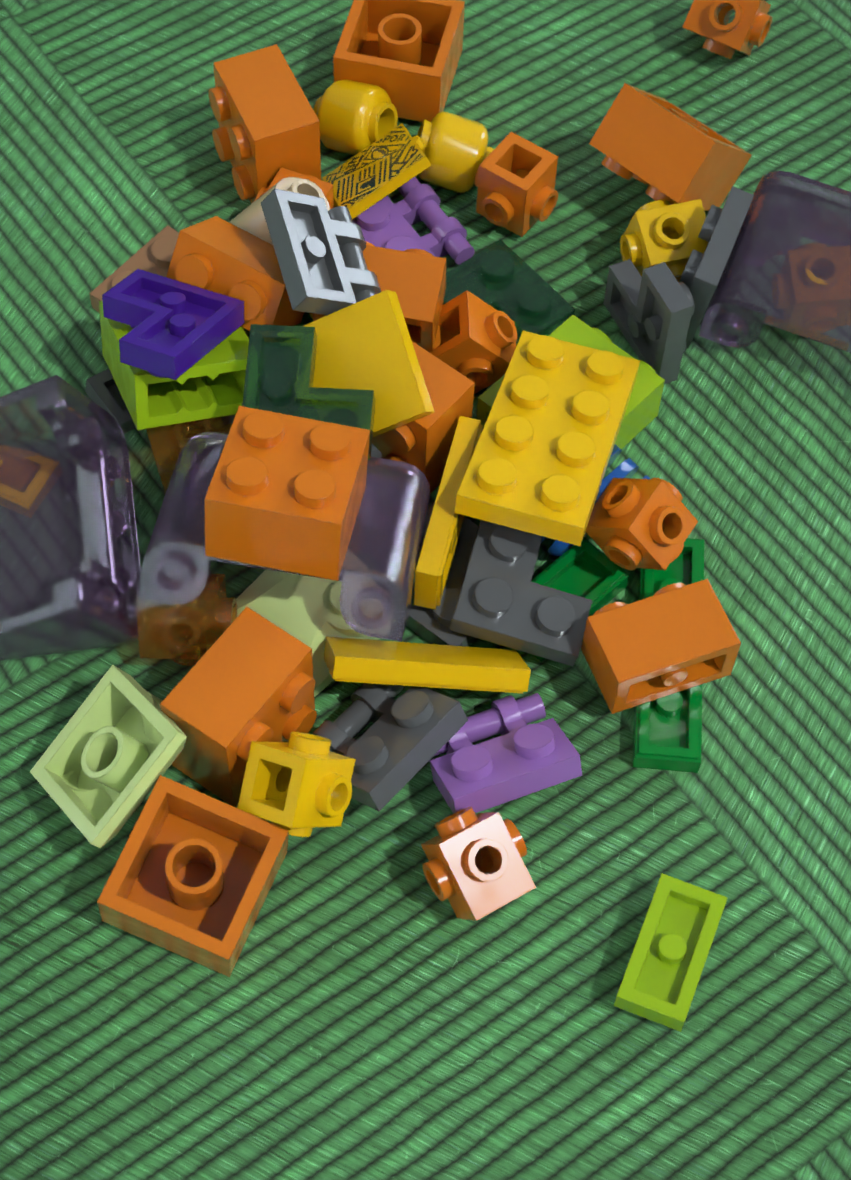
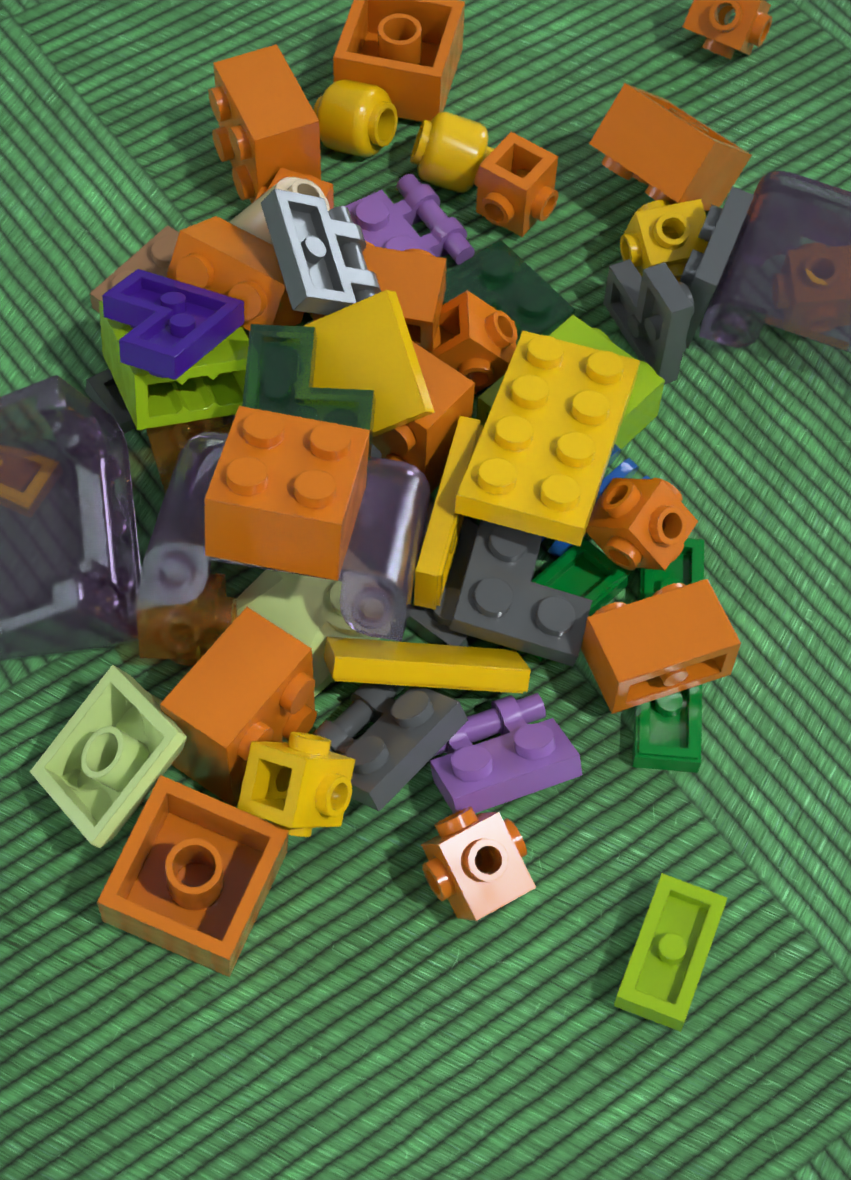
yellow piece [322,123,431,219] -> none

